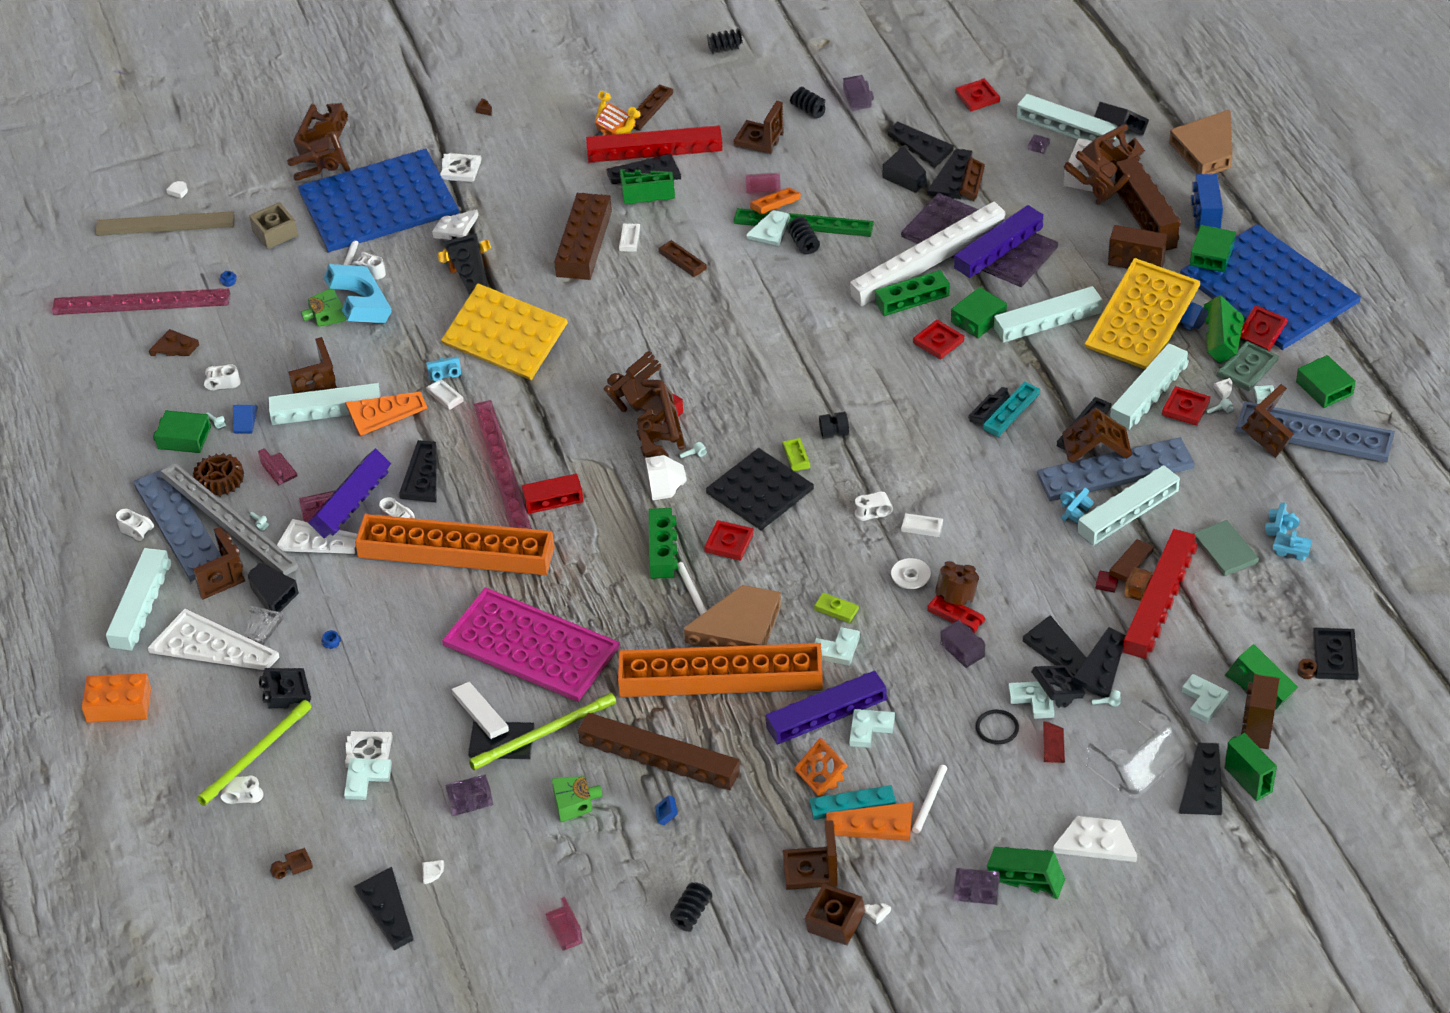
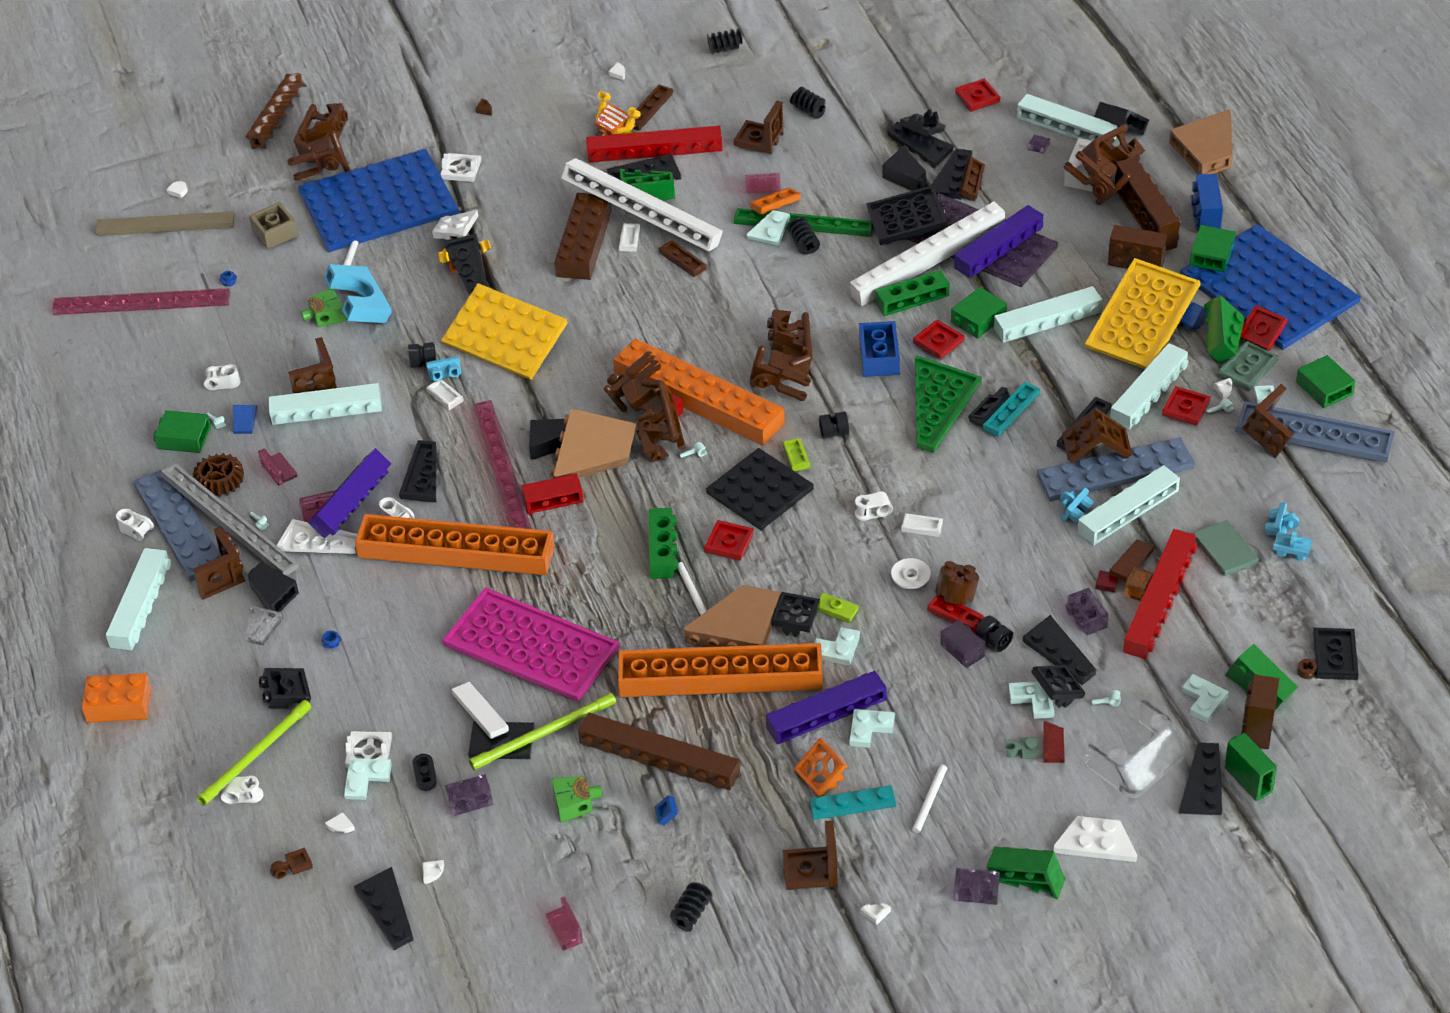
white wing [148,609,279,670] -> none
reddish brown wing [149,329,199,356] -> none
orange wing [345,392,428,437] -> none
white piece [351,252,386,280] -> none
white slope [645,455,687,500] -> none
reddish brown brick [804,884,866,946] -> none
orange wing [826,802,913,841] -> none
clear purple brick [843,75,874,111] -> none
black tyre [975,709,1019,744] -> none
black wing [1071,627,1126,698] -> none
none -> reddish brown piece [245,73,307,150]
none -> white tile [325,812,355,833]
none -> black wheel [408,342,436,368]
none -> black plate [412,754,437,791]
none -> black slope [529,419,566,459]
none -> medium nougat slope [550,408,637,478]
none -> white brick [562,158,723,251]
none -> white tile [609,62,625,80]
none -> orange brick [613,338,785,446]
none -> reddish brown piece [750,309,813,401]
none -> black piece [771,592,820,637]
none -> blue brick [859,321,900,377]
none -> black plate [866,185,948,245]
none -> black piece [899,109,946,136]
none -> green wing [915,355,982,453]
none -> black wheel [975,615,1014,652]
none -> sand green plate [1006,737,1043,759]
none -> clear purple brick [1066,588,1109,636]

